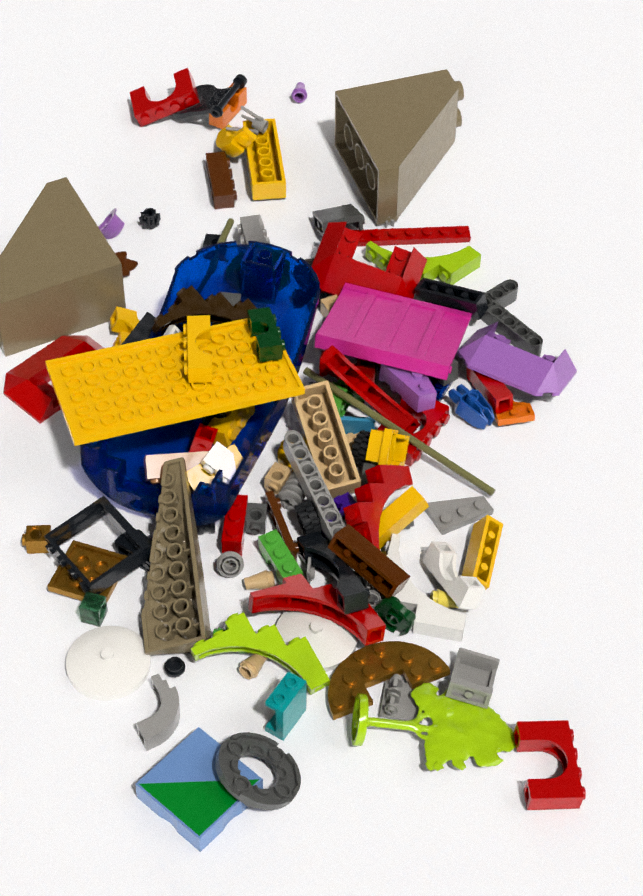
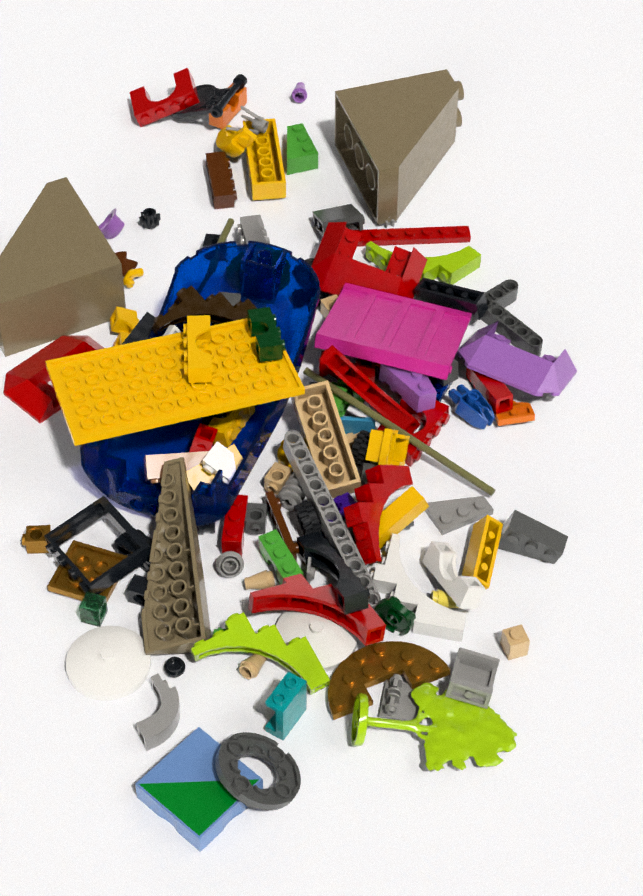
reddish brown brick [328,524,411,599] -> none
red arch [513,720,586,810] -> none
none -> yellow arm [123,268,144,288]
none -> black brick [127,574,148,606]
none -> bright green wedge [287,123,318,175]
none -> dark grey wedge [498,510,568,564]
none -> tan brick [500,624,530,661]

